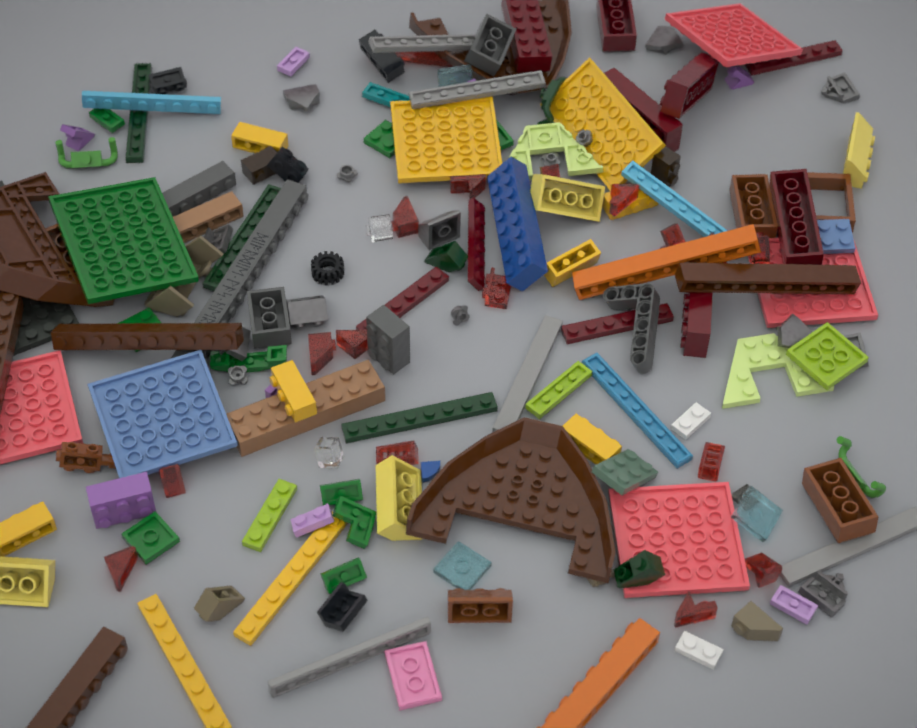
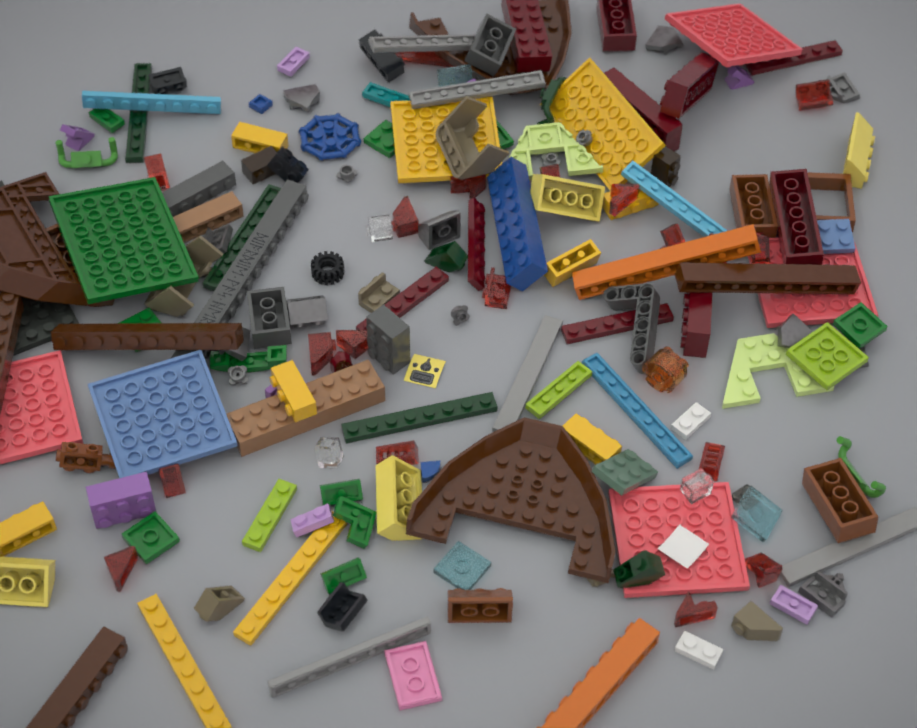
none -> clear red slope [143,153,170,190]
none -> blue tile [249,94,273,114]
none -> blue plate [298,113,362,161]
none -> dark red rock [330,351,353,373]
none -> dark tan bracket [358,272,400,313]
none -> sticker [404,354,446,388]
none -> dark tan windscreen [436,96,509,180]
none -> clear orange brick [642,346,689,393]
none -> white sticker [657,524,709,568]
none -> clear brick [680,468,714,504]
none -> clear red bracket [795,79,833,111]
none -> green plate [833,302,888,349]

